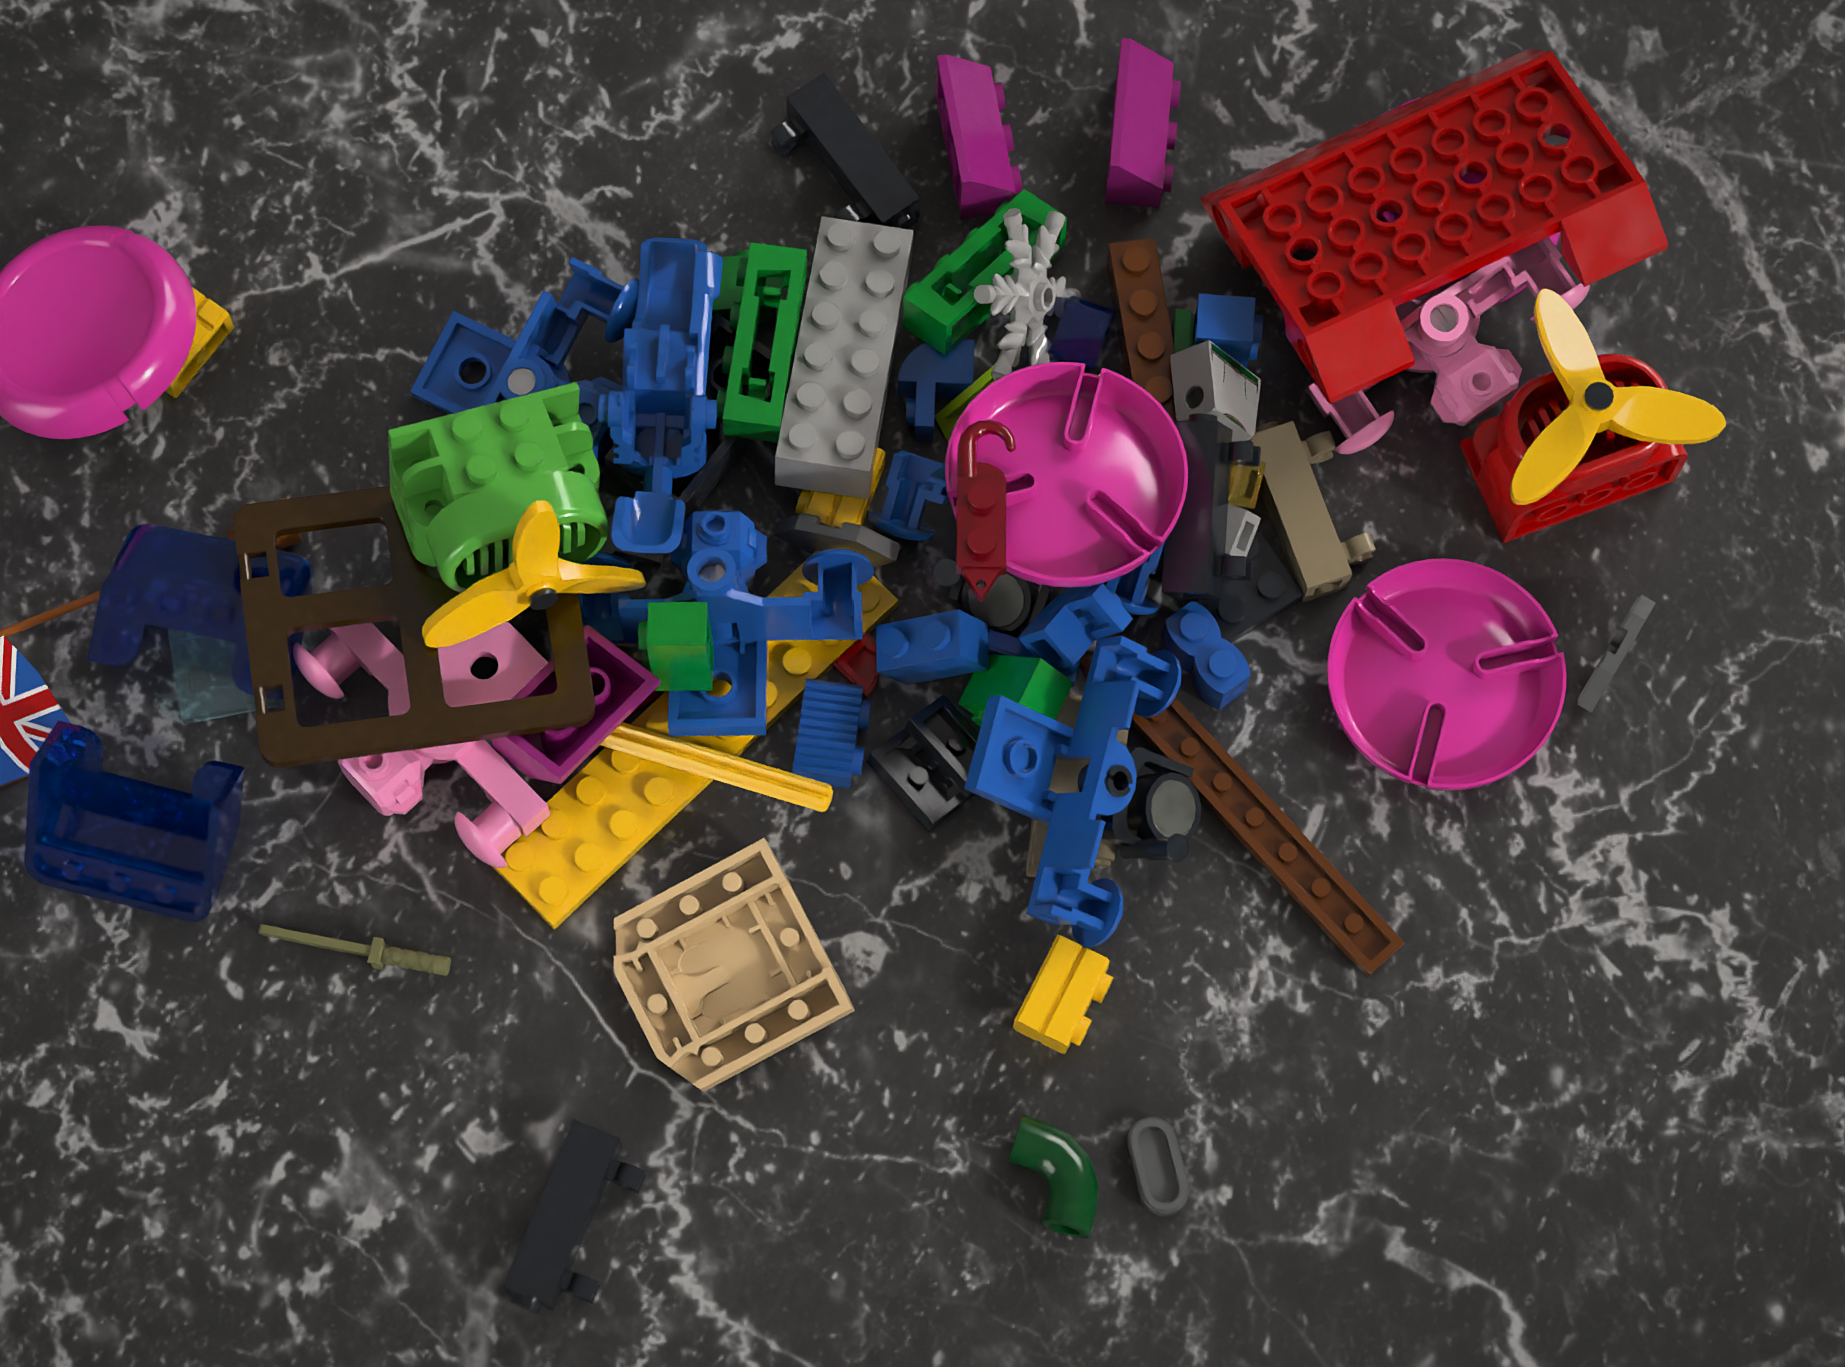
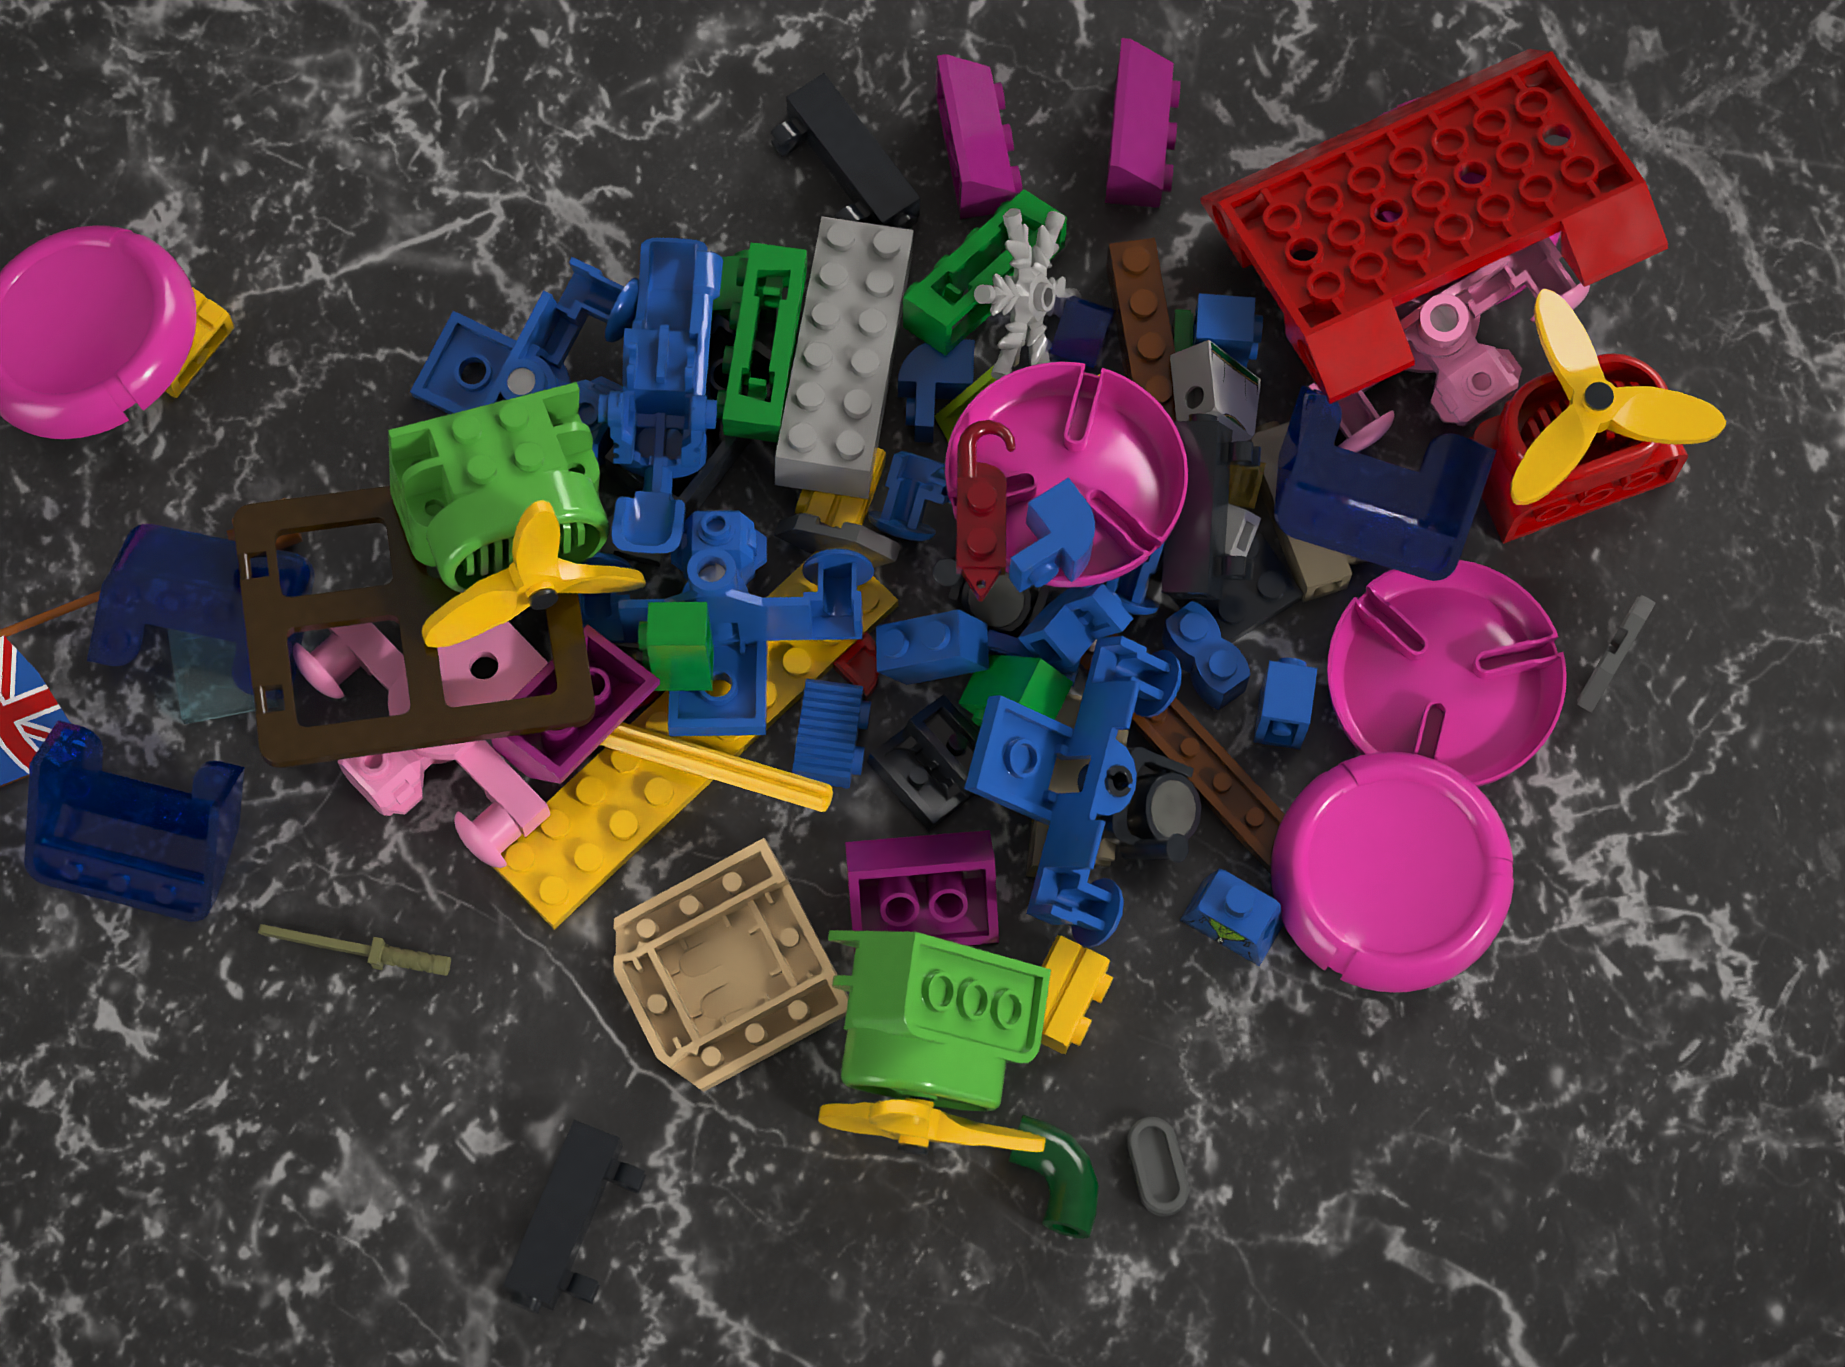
none -> bright green brick [818,930,1051,1155]
none -> magenta slope [845,830,999,955]
none -> blue brick [1008,477,1095,593]
none -> blue torso [1180,869,1284,967]
none -> blue brick [1253,657,1318,750]
none -> dark pink piece [1271,752,1514,993]
none -> clear blue windscreen [1274,385,1497,581]

